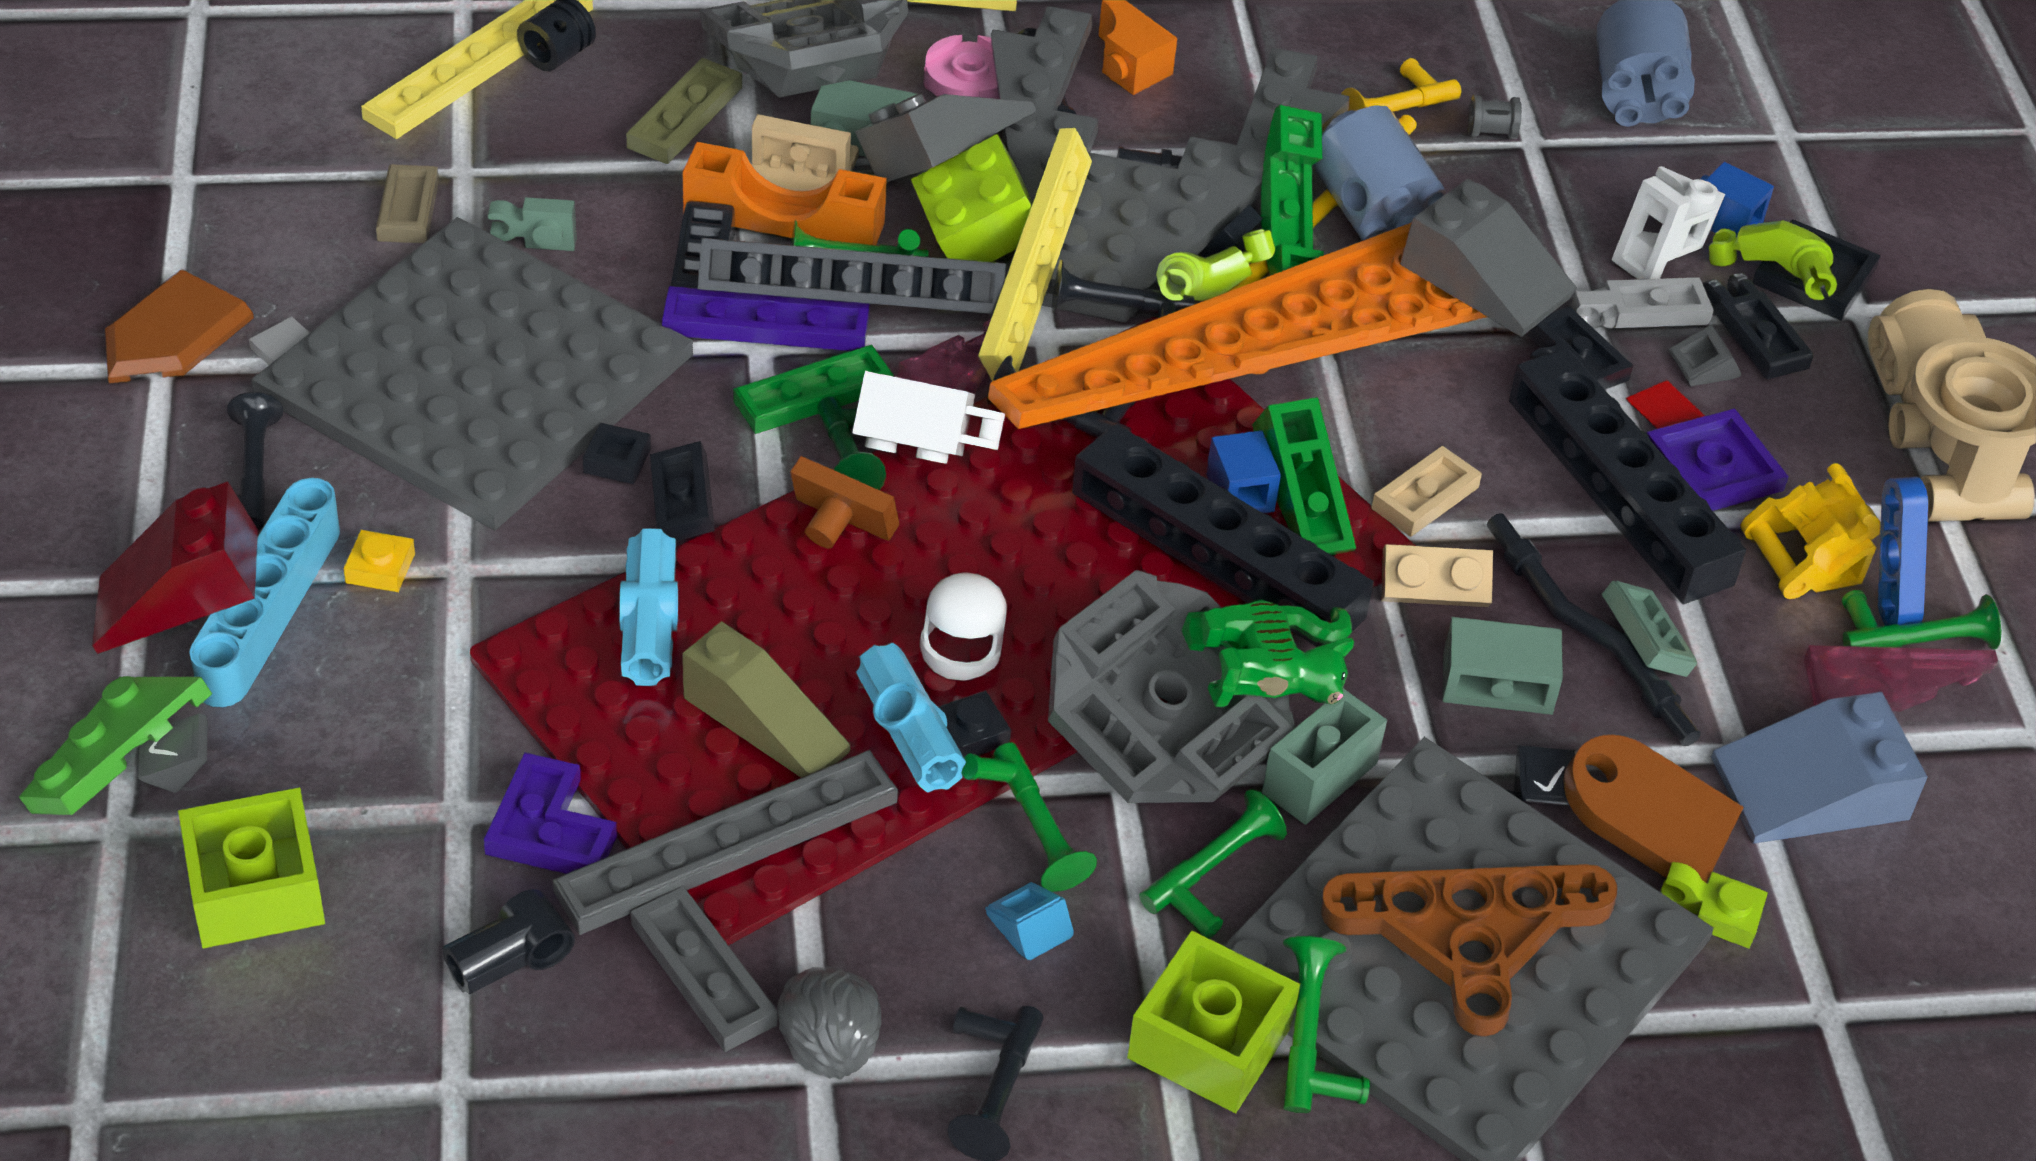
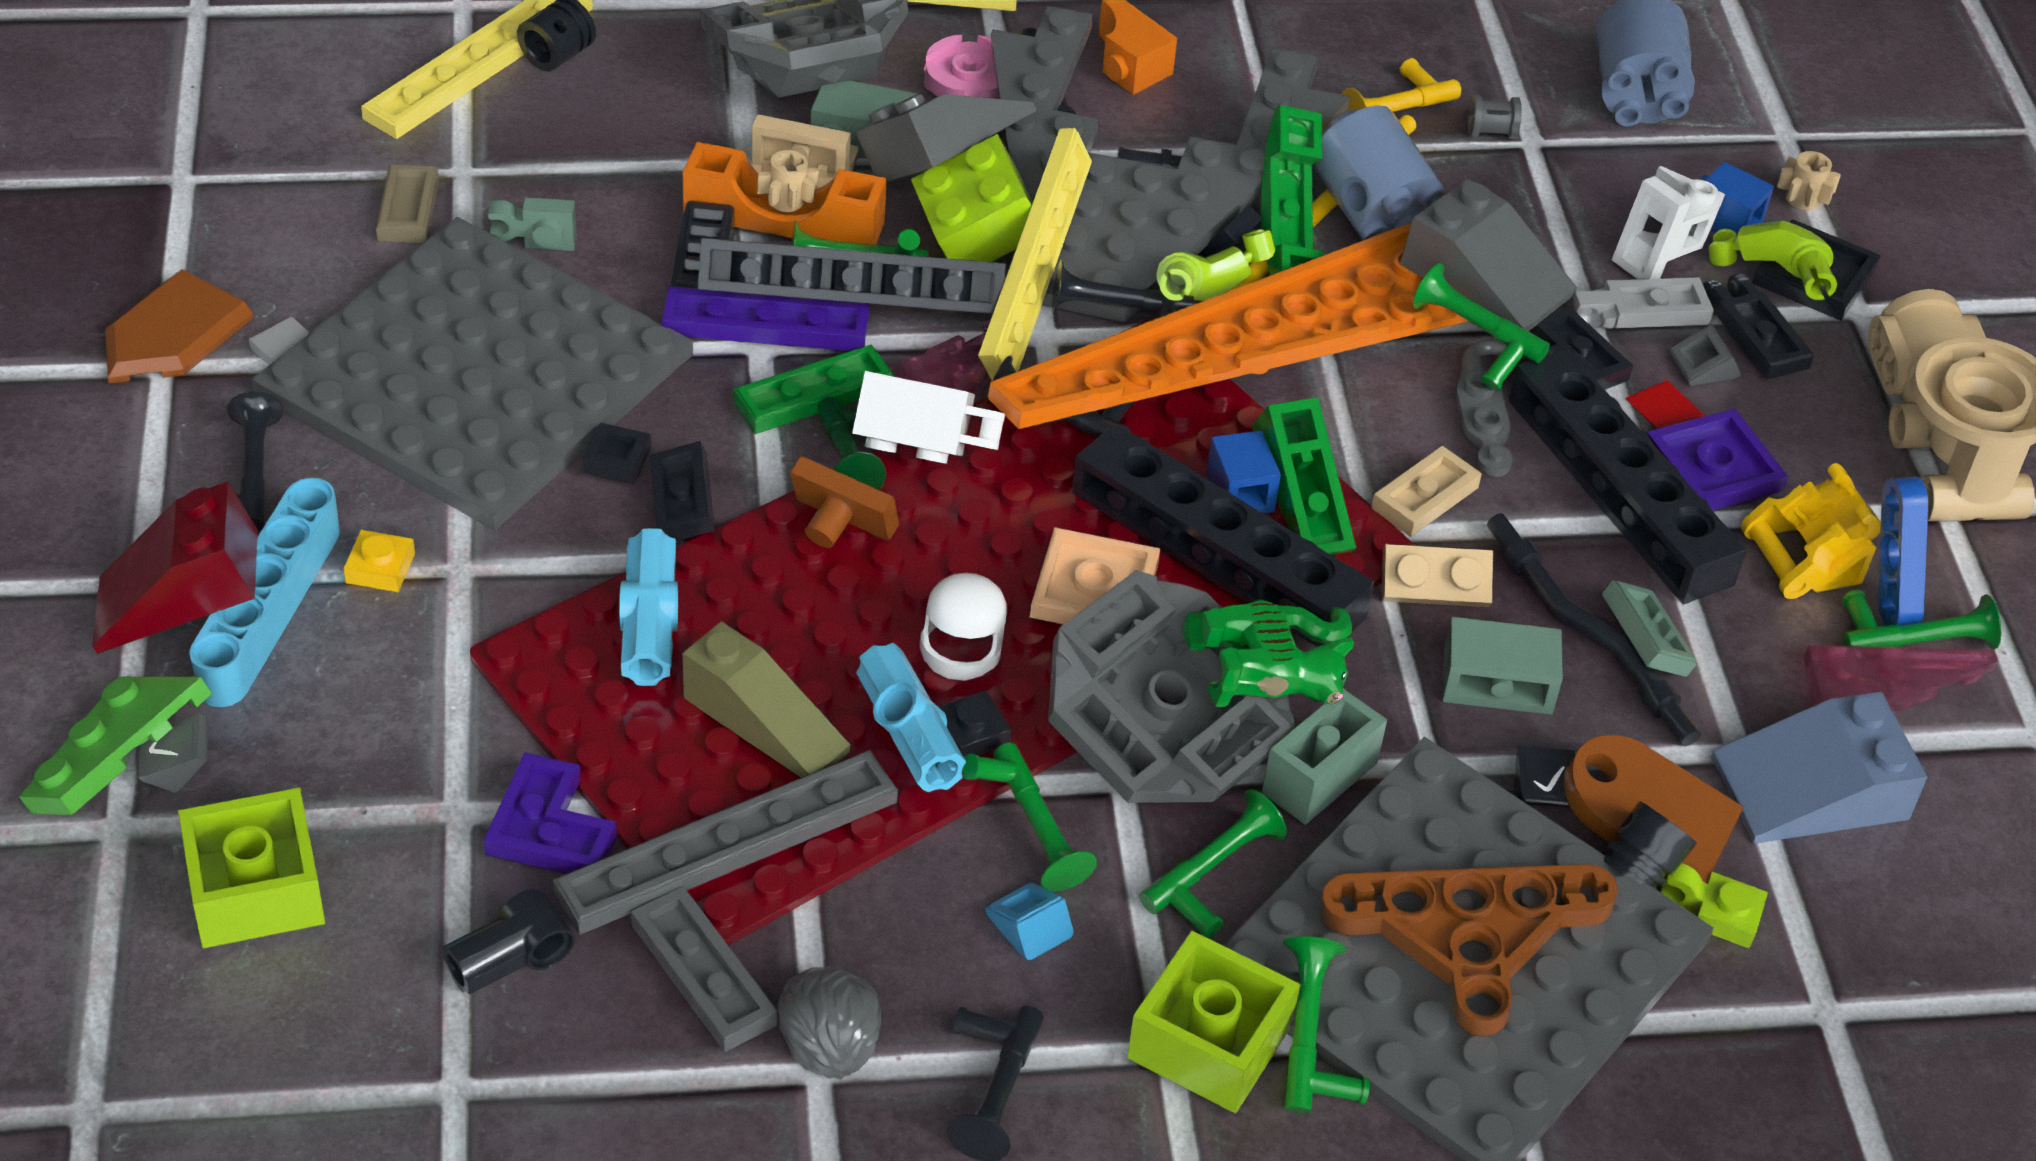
olive plate [626,58,742,164] -> none
none -> tan gear [757,150,819,212]
none -> light nougat plate [1030,527,1160,624]
none -> green piece [1413,263,1550,391]
none -> dark grey piece [1455,340,1520,477]
none -> black piece [1600,801,1697,888]
none -> tan gear [1777,151,1841,210]

